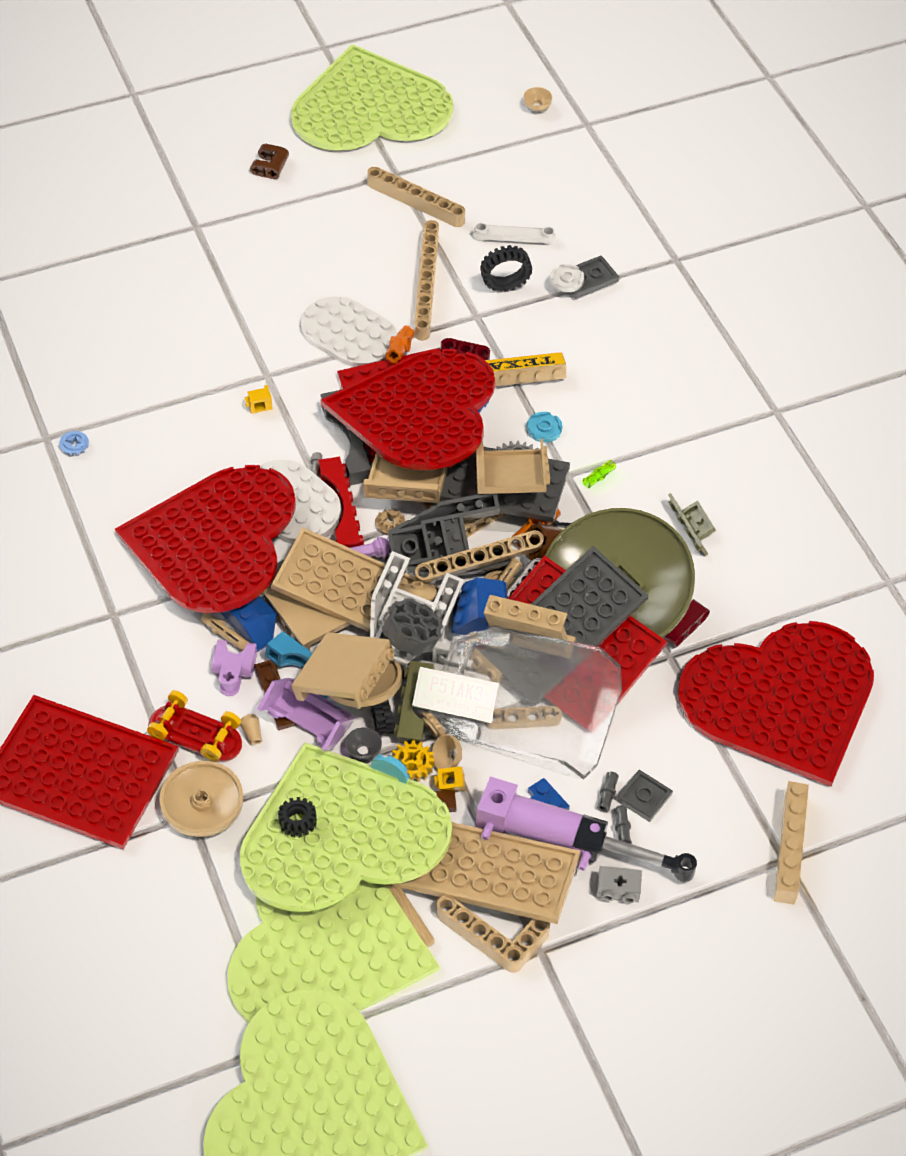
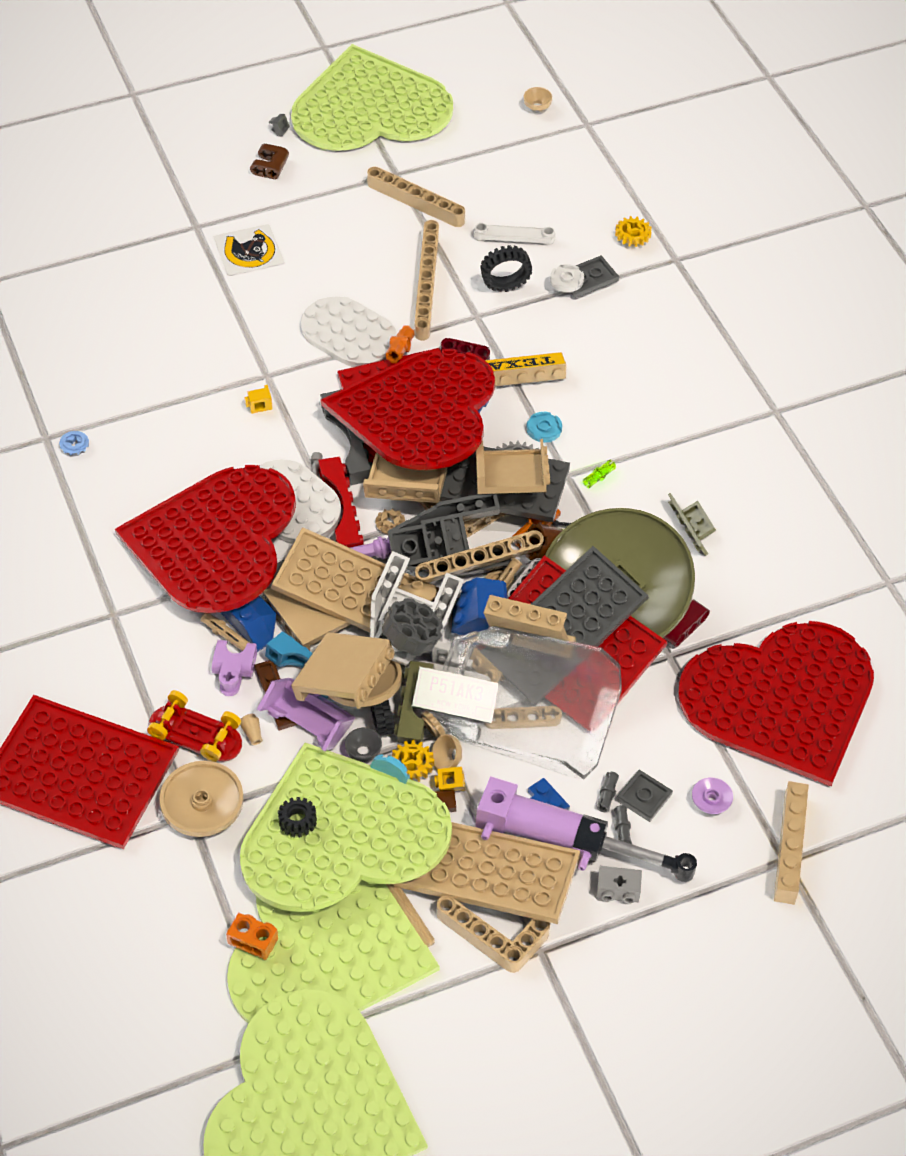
none -> sticker [213,224,285,276]
none -> orange brick [226,912,278,960]
none -> dark grey tile [269,113,290,137]
none -> yellow gear [615,216,652,247]
none -> lavender dish [692,777,733,814]

